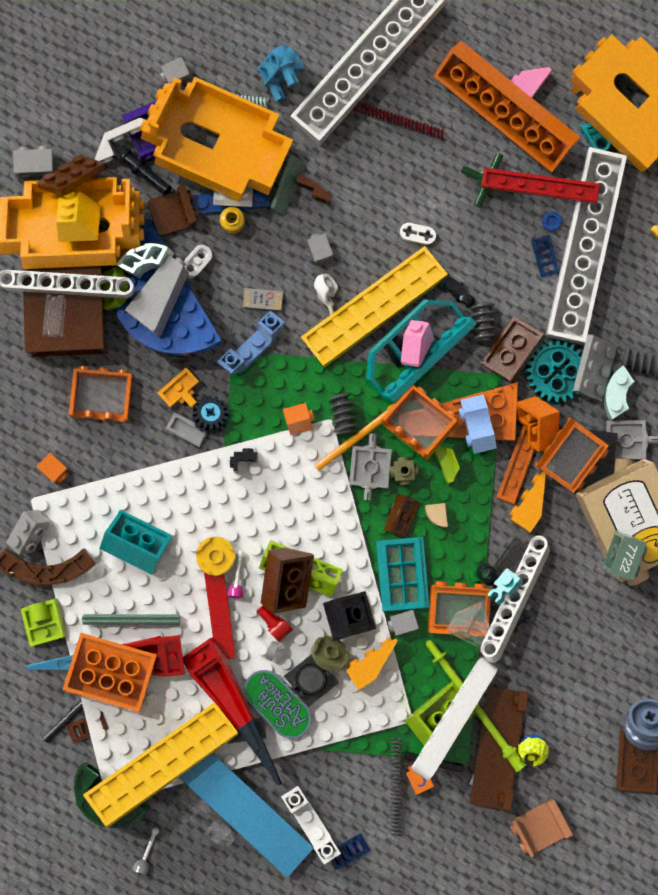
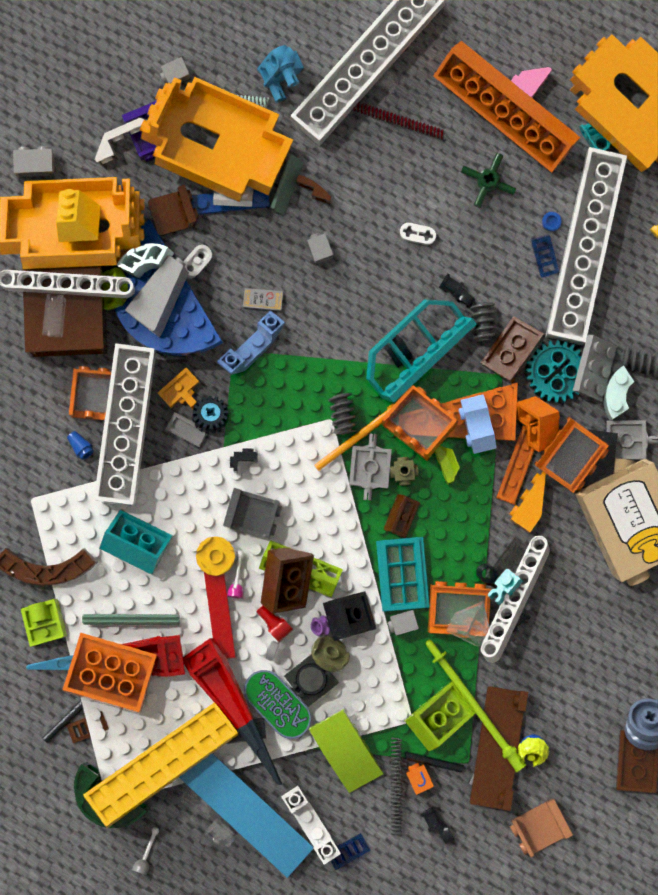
light grey brick [6,510,51,555] -> none
orange brick [36,453,69,484] -> none
reddish brown plate [37,155,106,197] -> none
black pin [119,149,171,196] -> none
yellow head [220,207,245,234] -> none
orange brick [283,403,315,435] -> none
yellow plate [301,246,448,368] -> none
white piece [314,274,338,315] -> none
light orange slope [346,637,398,690] -> none
bright pink slope [401,320,434,367] -> none
white beam [411,657,498,781] -> none
tan brick [425,503,448,528] -> none
red tile [481,168,600,204] -> none
sand green brick [602,530,647,581] -> none
none -> blue cone [67,431,94,460]
none -> white brick [94,344,156,506]
none -> dark grey panel [223,488,282,539]
none -> lime slope [309,709,384,793]
none -> medium lavender plate [311,615,330,636]
none -> black connector [420,806,454,844]

